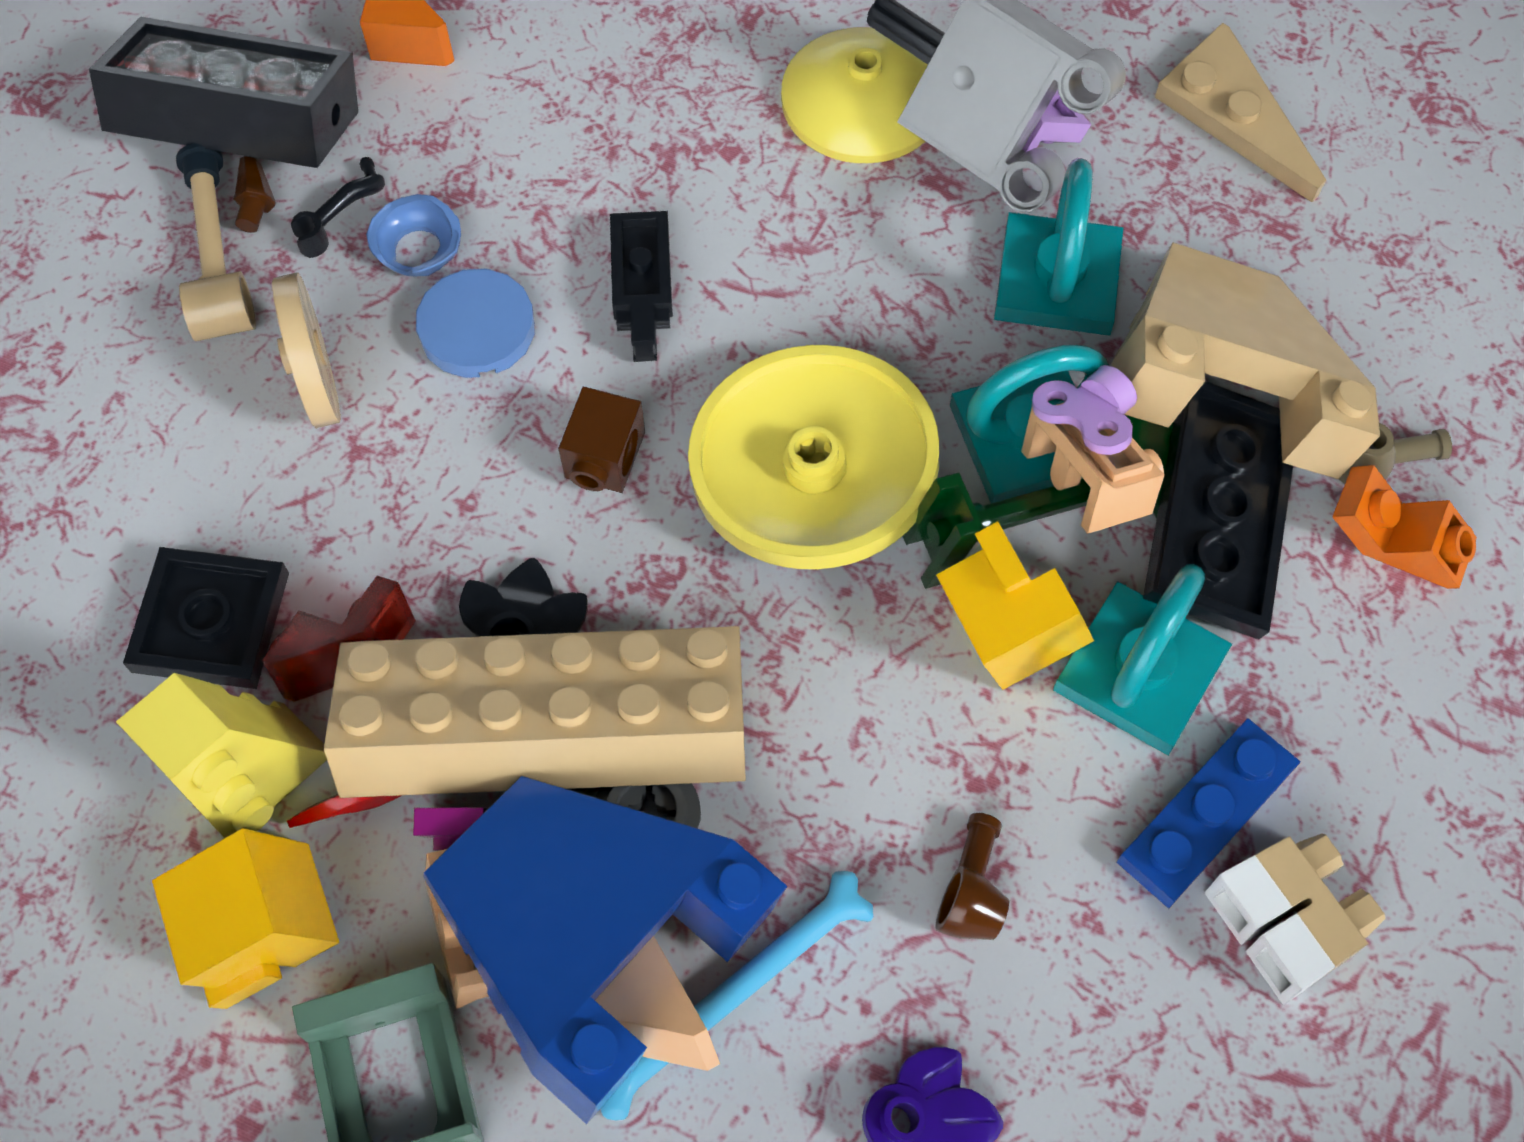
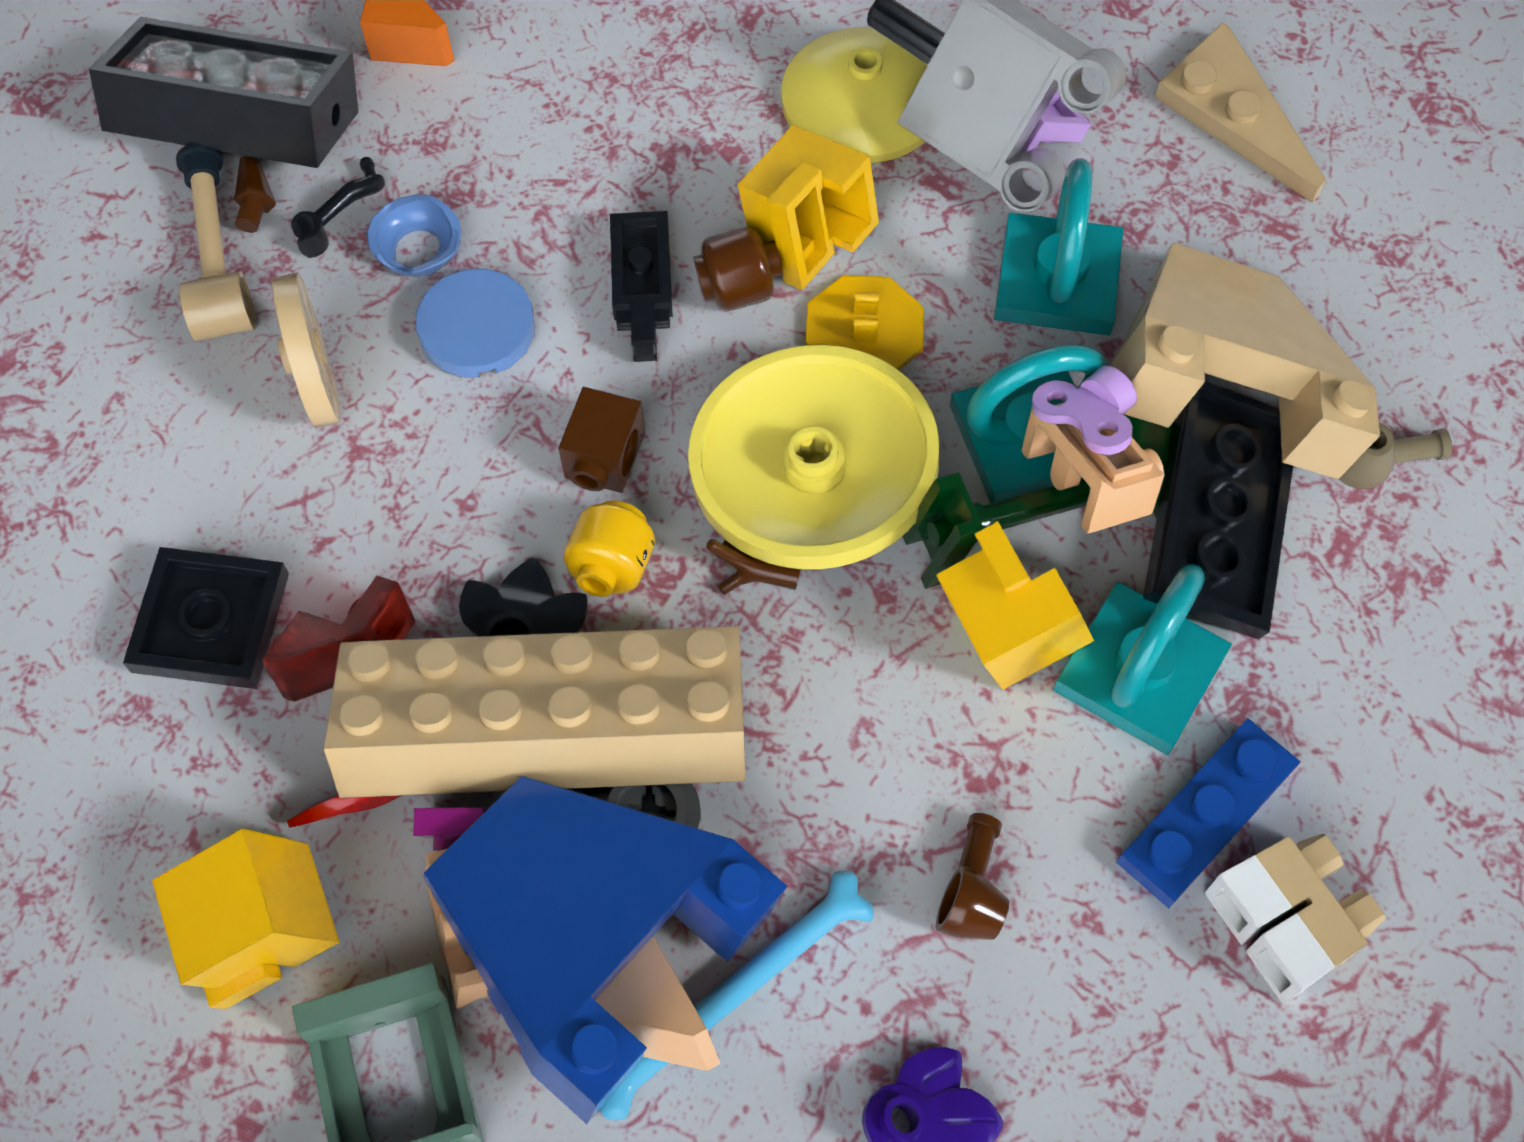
light yellow wedge [116,673,327,838] -> none
orange slope [1332,465,1477,589] -> none
none -> yellow head [563,500,656,597]
none -> reddish brown head [693,227,783,312]
none -> reddish brown bar [706,539,801,595]
none -> yellow plate [737,125,879,290]
none -> yellow piece [805,275,924,370]

